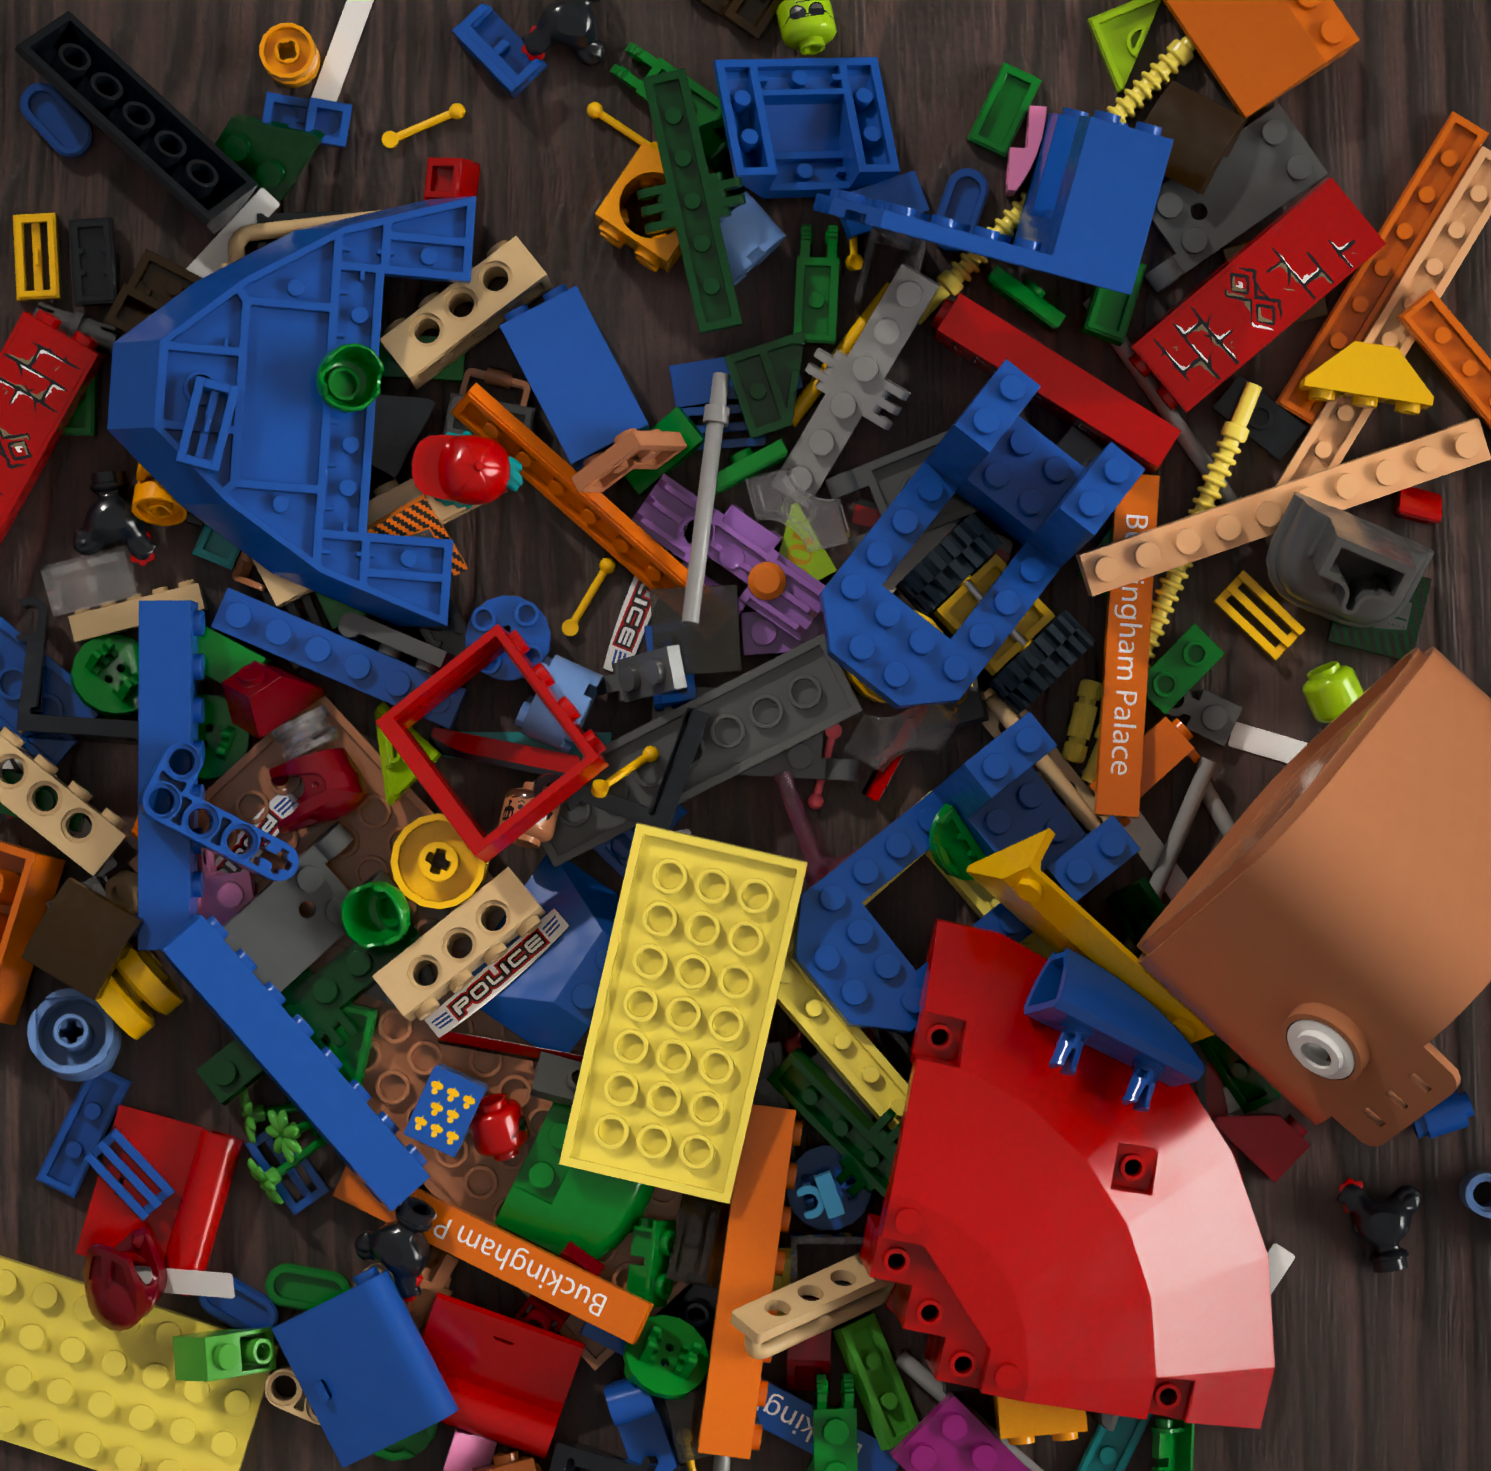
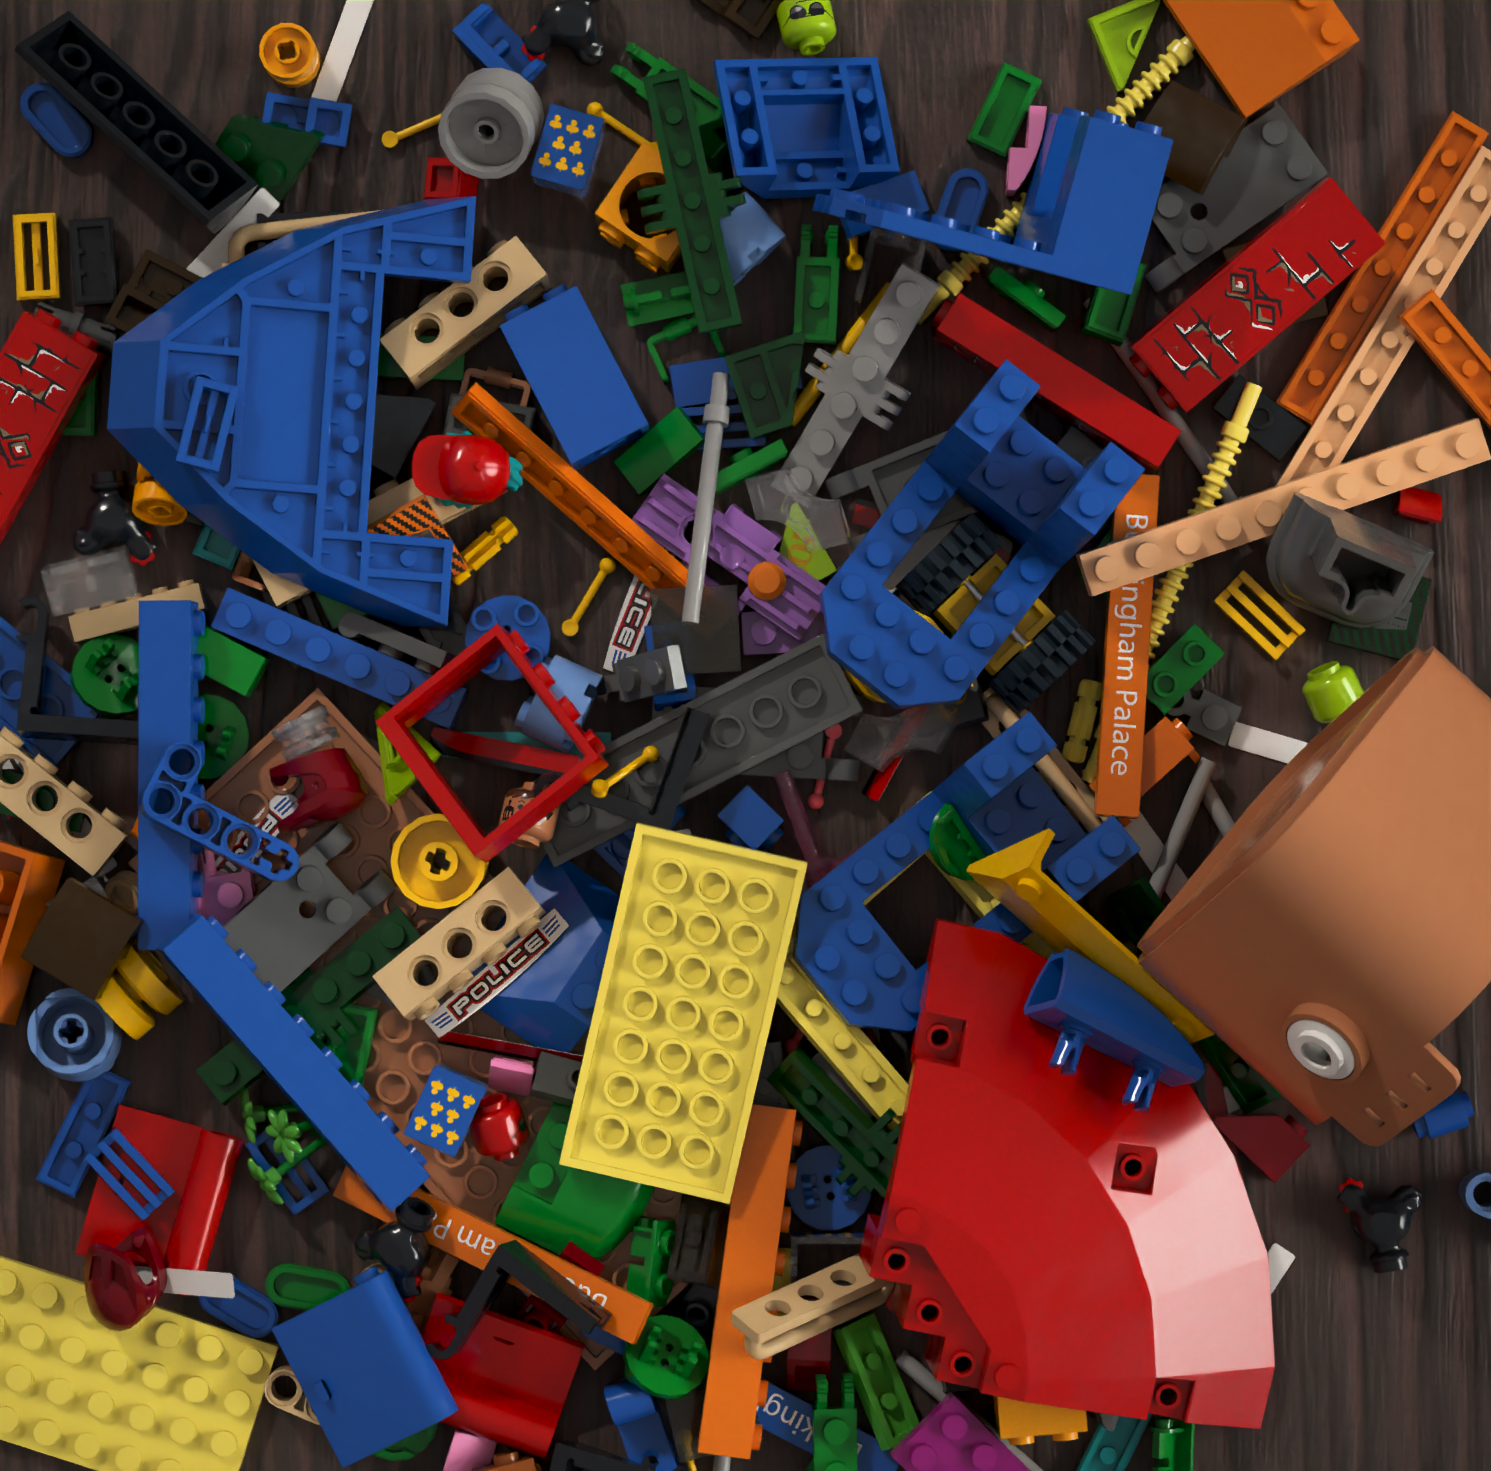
bright green slope [173,1326,276,1382] -> none
dark red slope [222,661,325,739] -> none
green hair [316,343,384,413] -> none
green hair [341,881,410,949] -> none
nougat plate [571,428,688,492] -> none
dark azure tile [796,1170,845,1219] -> none
yellow slope [1299,341,1434,415] -> none
none -> black hinge [425,1240,613,1360]
none -> light grey wheel [438,68,544,179]
none -> yellow axle [451,516,518,585]
none -> bright pink slope [488,1056,536,1096]
none -> blue piece [531,103,606,198]
none -> green hinge [620,271,695,327]
none -> green piece [647,316,727,384]
none -> blue brick [717,785,784,851]

